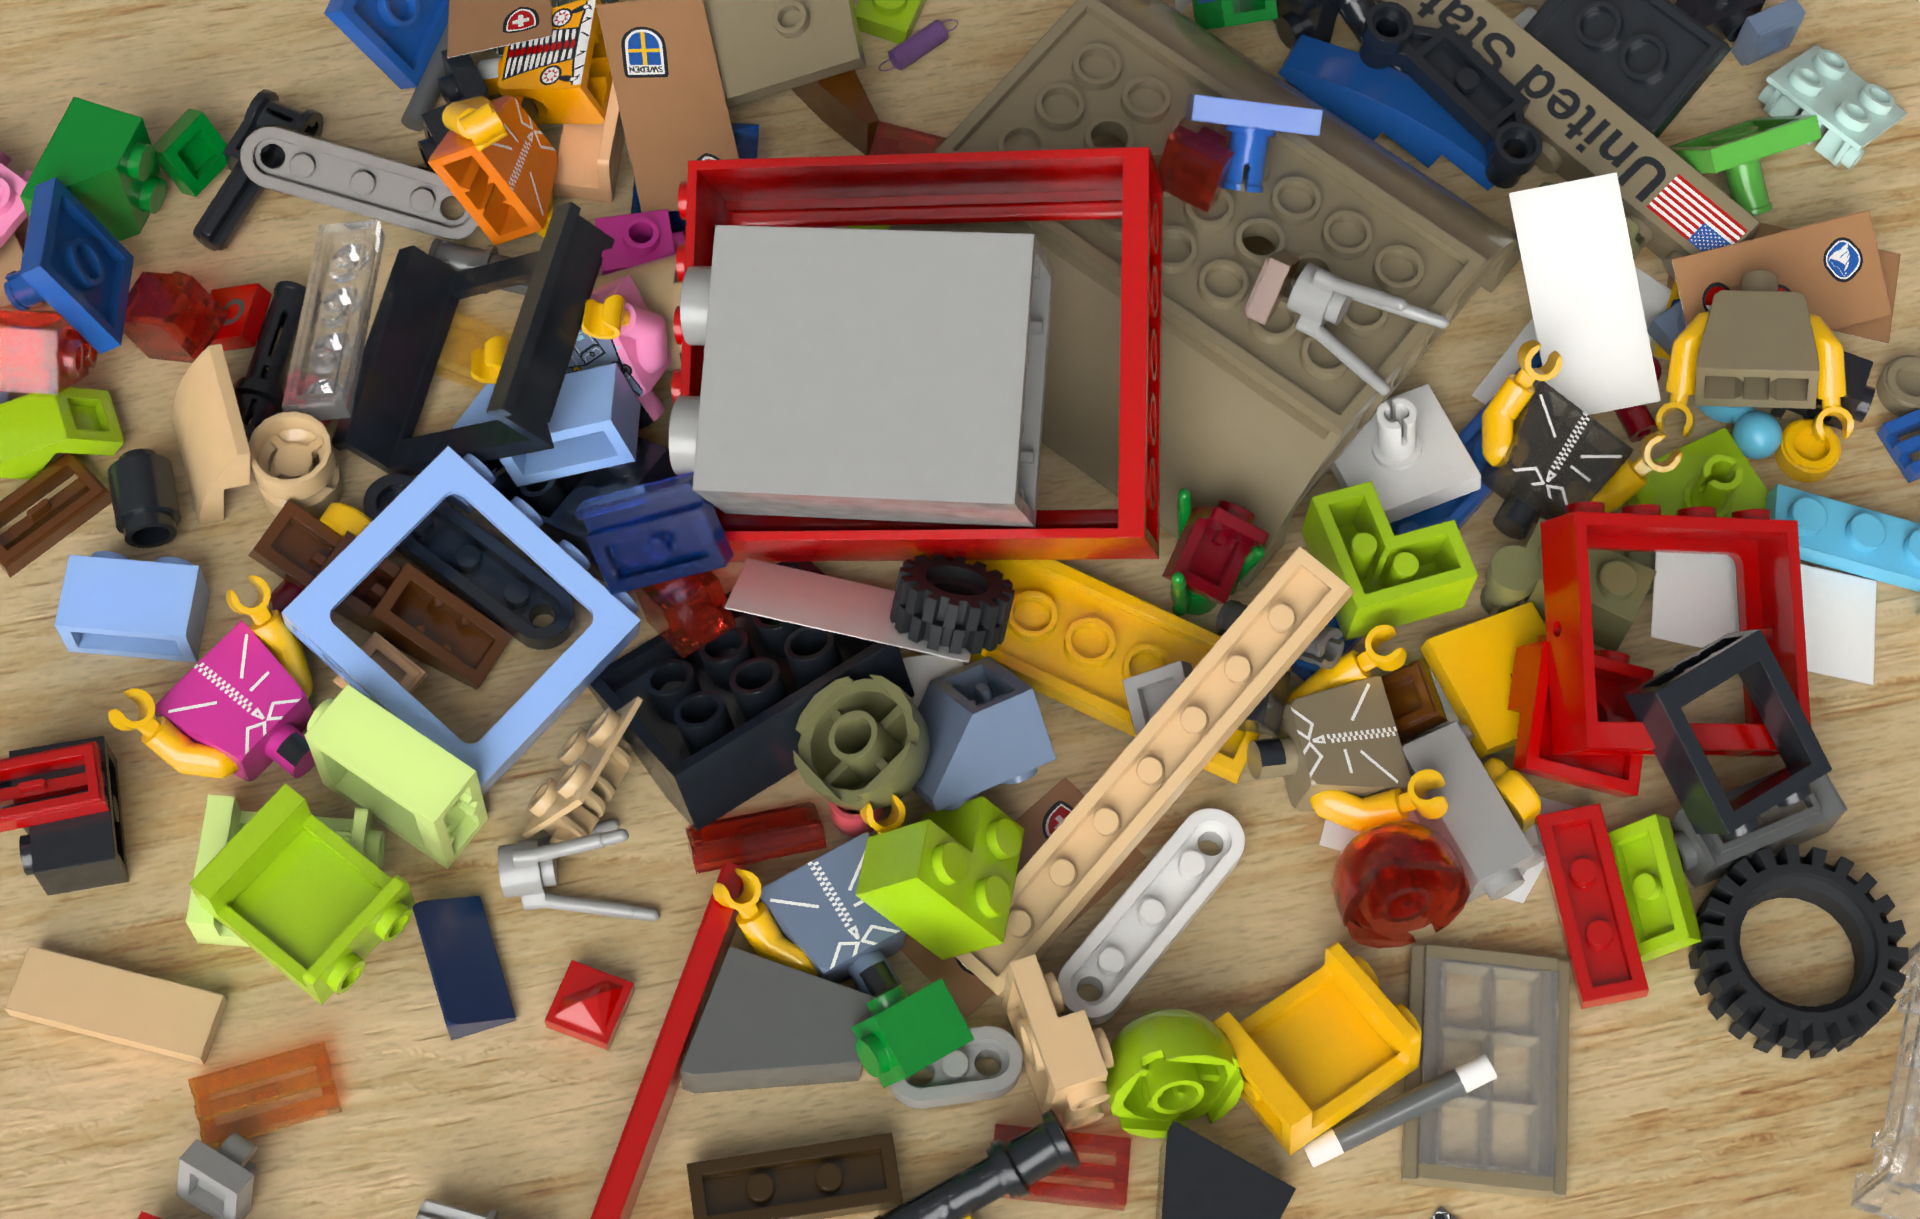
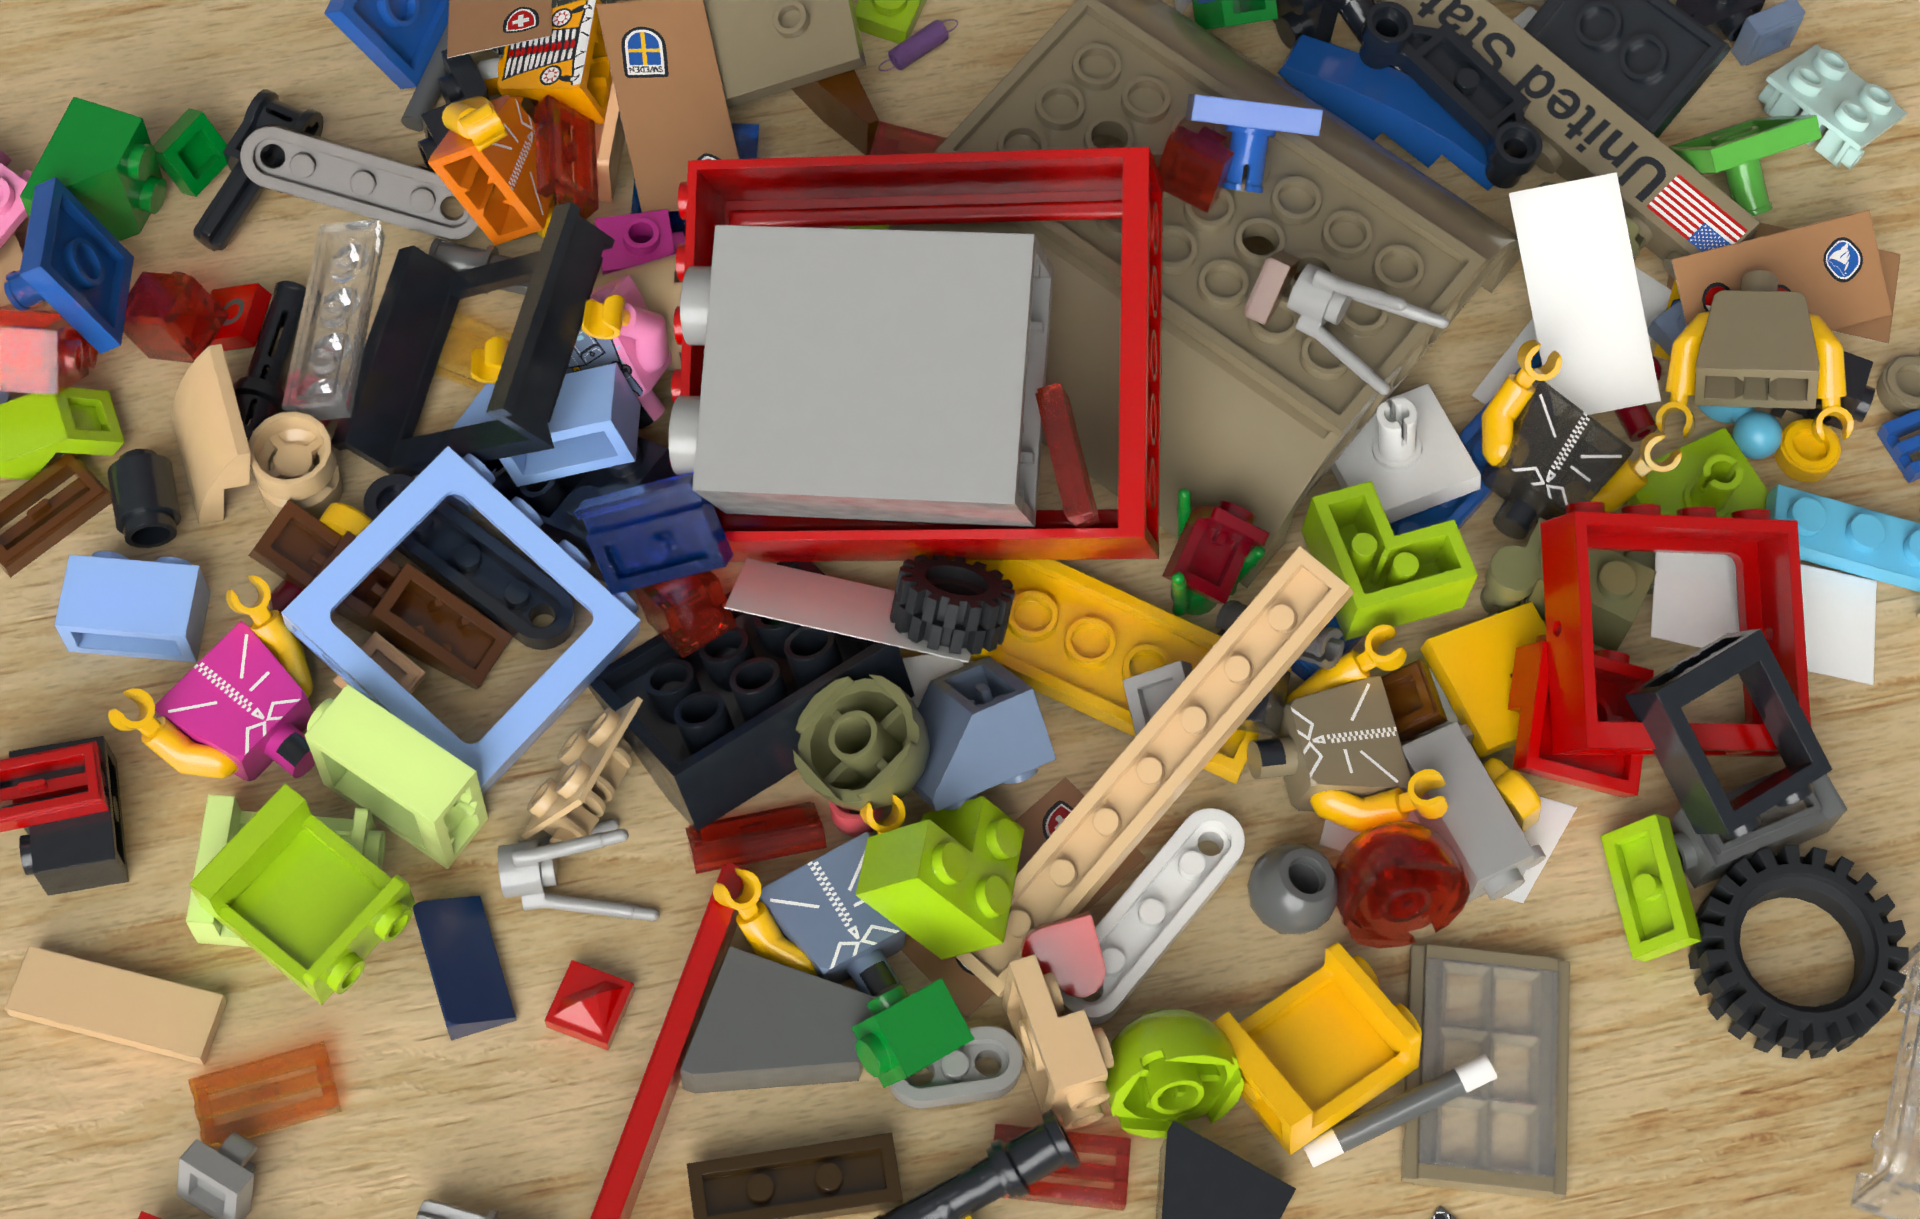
red plate [1535,803,1649,1009] -> none
none -> clear red tile [534,95,599,219]
none -> tile [1020,911,1106,998]
none -> clear red tile [1035,383,1100,528]
none -> dark grey piece [1247,843,1340,934]

